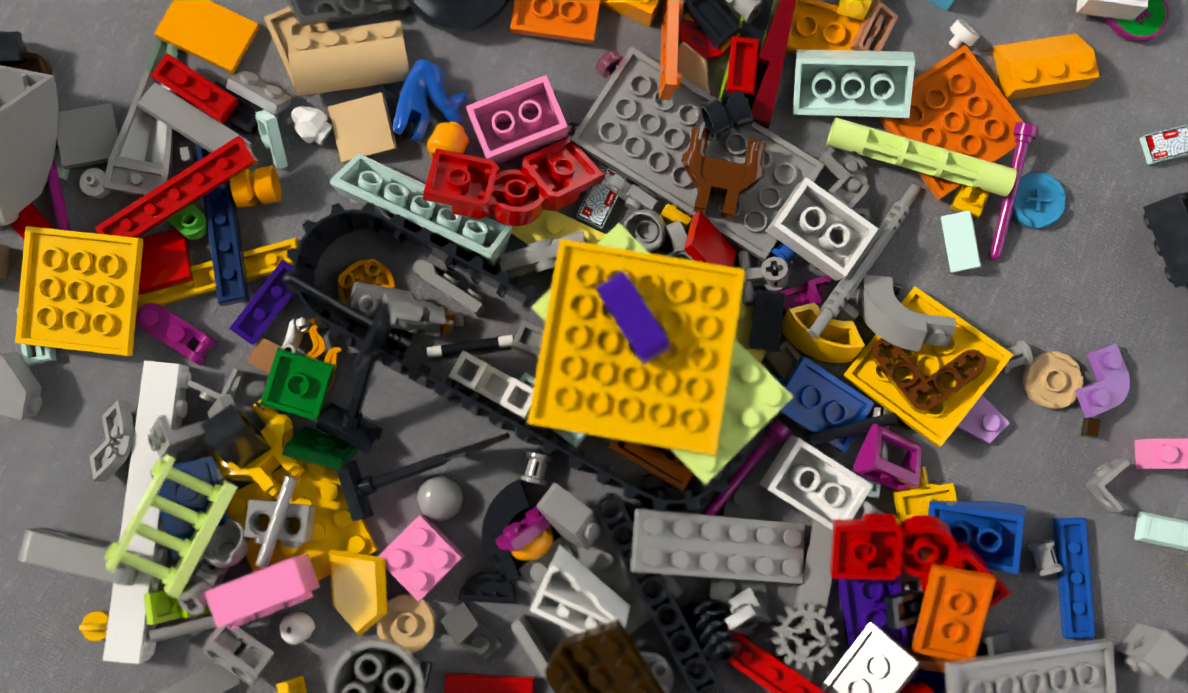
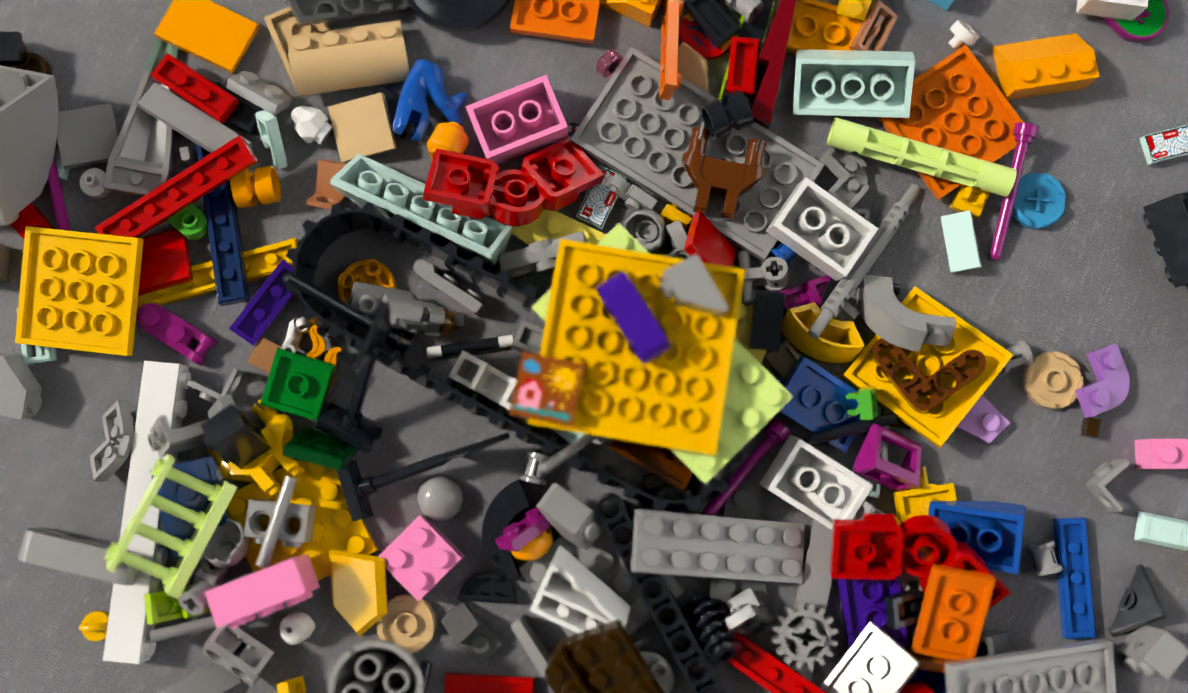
none -> nougat bracket [306,159,346,210]
none -> dark orange tile [509,351,585,428]
none -> light grey piece [538,434,608,472]
none -> light grey slope [660,253,729,317]
none -> bright green tile [846,386,878,420]
none -> black tile [1108,564,1167,637]

